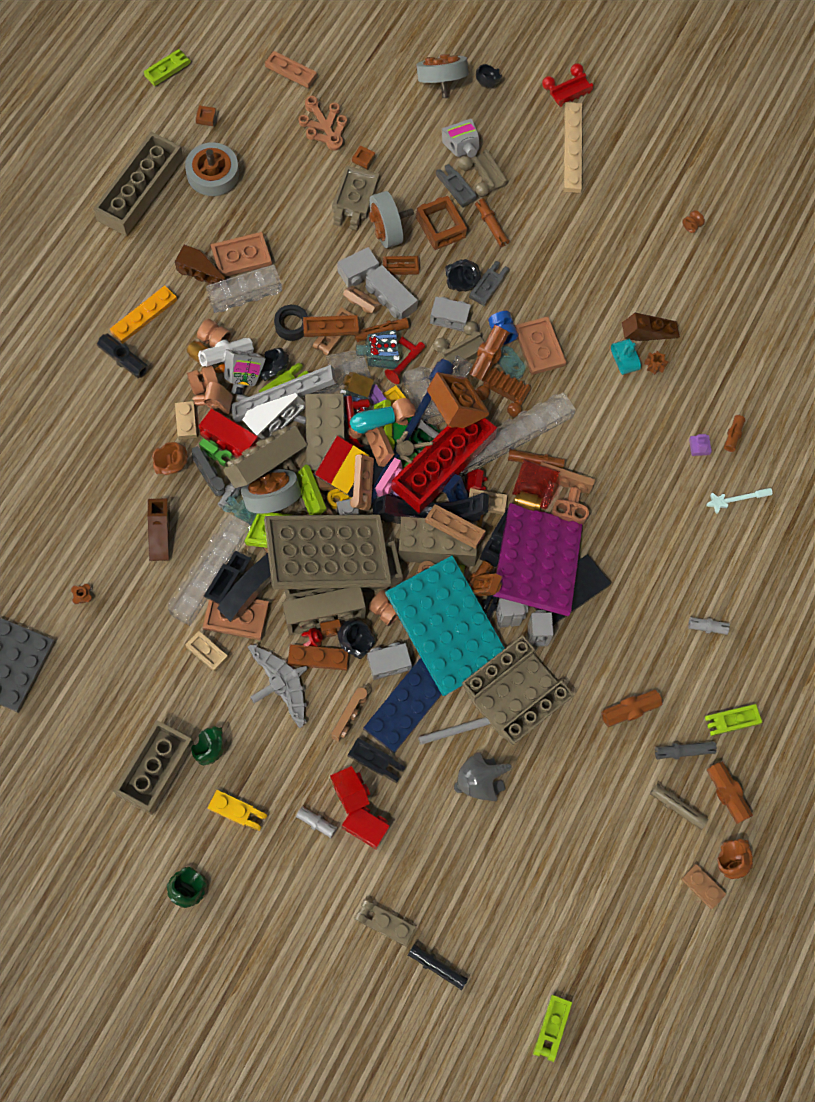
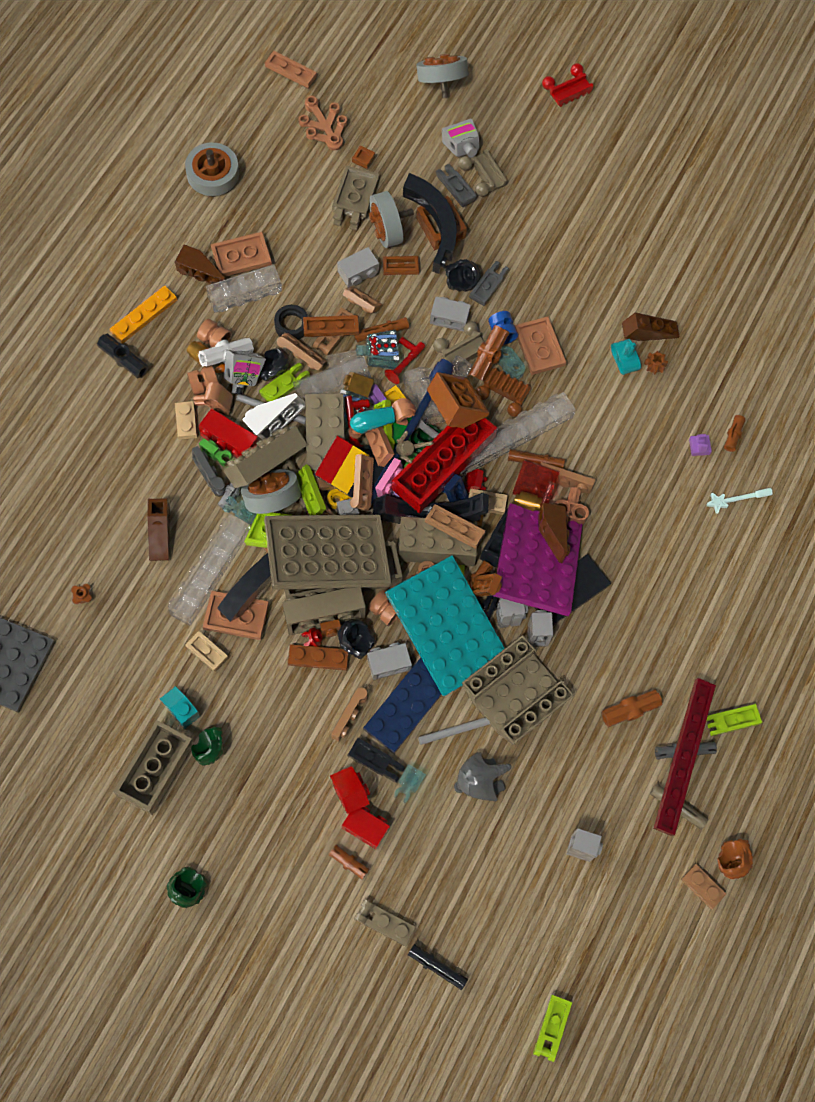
dark tan brick [93,132,183,236] -> none
lime hinge [143,49,191,87] -> none
dark orange hair [152,442,188,475] -> none
dark orange plate [195,105,216,126] -> none
black slope [204,550,254,604] -> none
yellow hinge [208,790,267,831] -> none
light grey plate [231,365,336,422] -> none
light grey bar [248,643,307,729] -> none
light grey pin [296,806,338,839] -> none
light grey brick [365,265,418,319] -> none
dark orange pin [475,198,509,247] -> none
black hair [476,64,502,88] -> none
tan plate [563,102,582,193] -> none
dark orange wheel [682,210,705,233] -> none
light grey pin [688,617,730,635] -> none
dark orange piece [707,761,753,824] -> none
none -> teal slope [160,686,200,729]
none -> medium nougat plate [277,333,326,371]
none -> dark orange pin [329,845,370,880]
none -> clear light blue plate [394,764,426,803]
none -> black arch [403,173,457,274]
none -> reddish brown slope [538,503,570,563]
none -> light grey brick [566,828,603,862]
none -> dark red plate [653,678,716,836]

